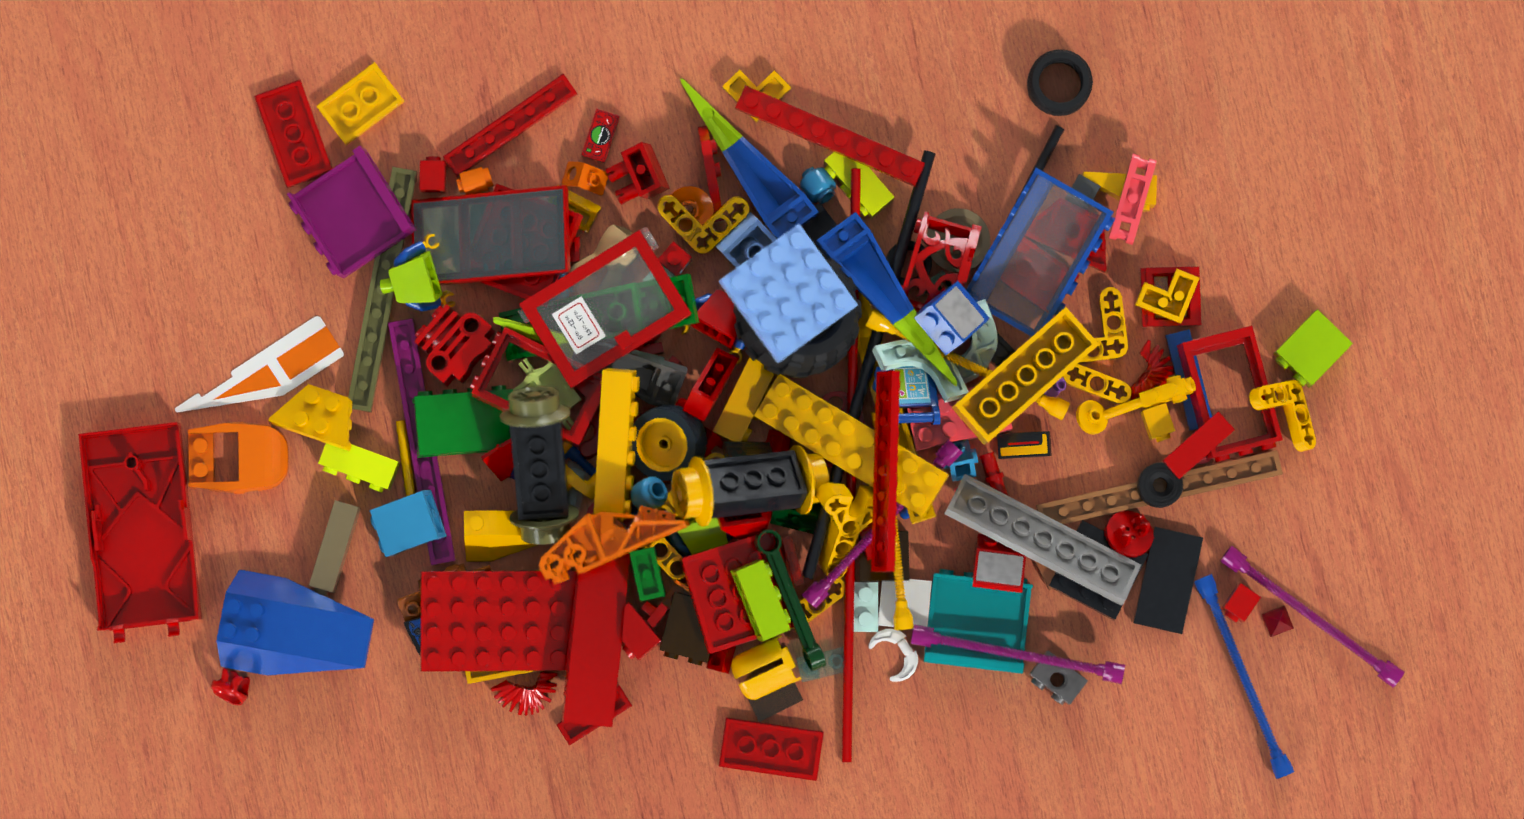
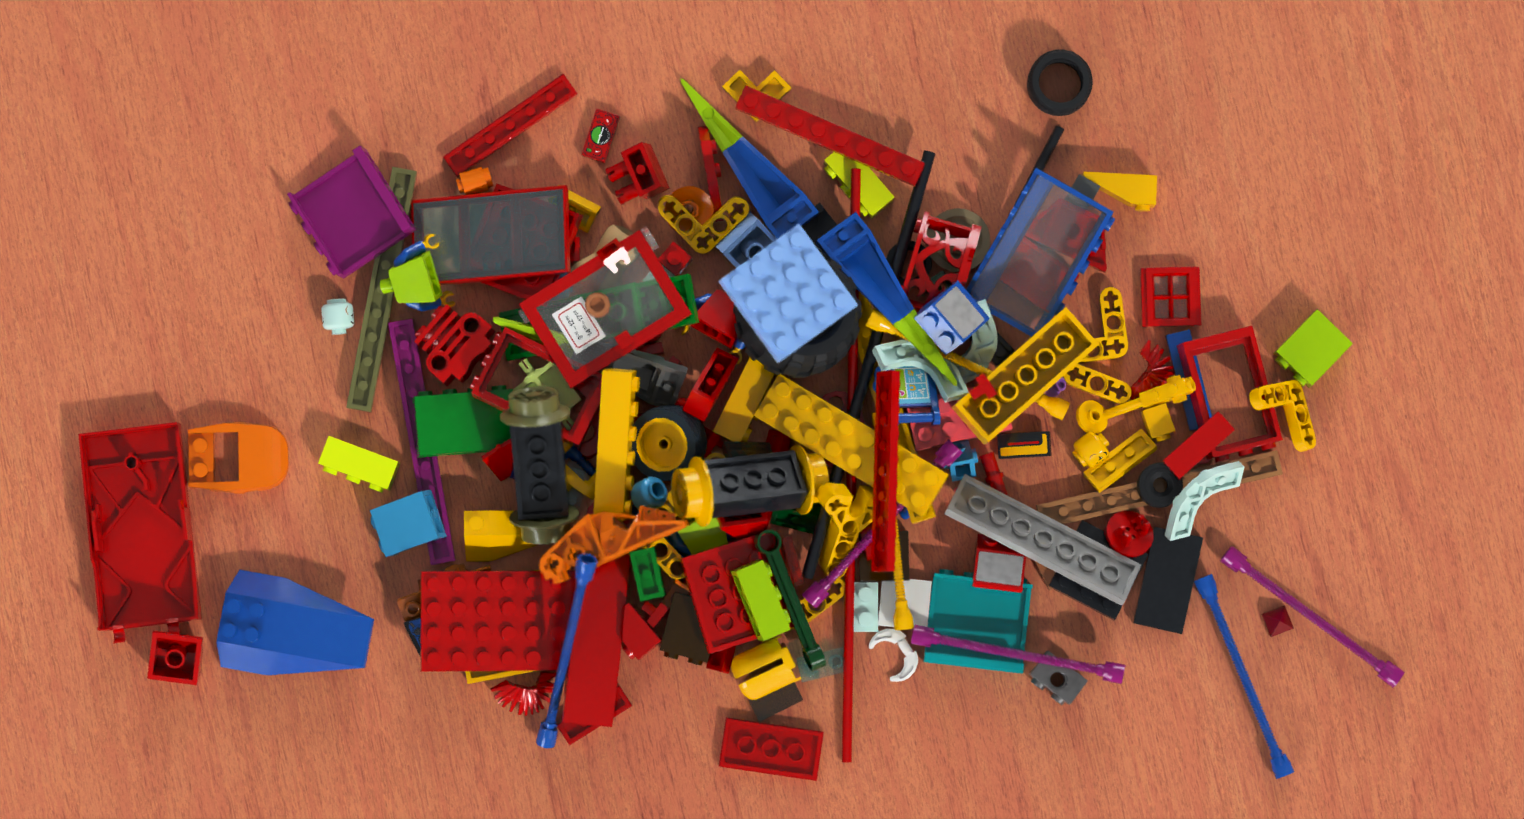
white sticker [175,316,344,413] -> none
red piece [211,668,250,706] -> none
red tile [254,80,332,188] -> none
yellow wing [268,384,352,451] -> none
dark tan brick [309,500,361,596] -> none
yellow tile [316,62,405,146] -> none
yellow bar [396,420,415,497] -> none
red brick [419,156,447,193] -> none
orange bracket [562,161,609,196] -> none
dark azure head [800,167,836,204] -> none
coral plate [1109,154,1157,245] -> none
yellow brick [1135,269,1199,324] -> none
red brick [1222,583,1261,623] -> none
none -> red slope [147,631,203,685]
none -> light aqua head [321,298,354,335]
none -> blue hose [536,554,597,748]
none -> nougat tile [585,292,611,318]
none -> tile [596,238,631,273]
none -> red tile [969,373,998,400]
none -> yellow head [1072,432,1110,467]
none -> yellow plate [1083,428,1157,493]
none -> light aqua plate [1164,461,1245,541]

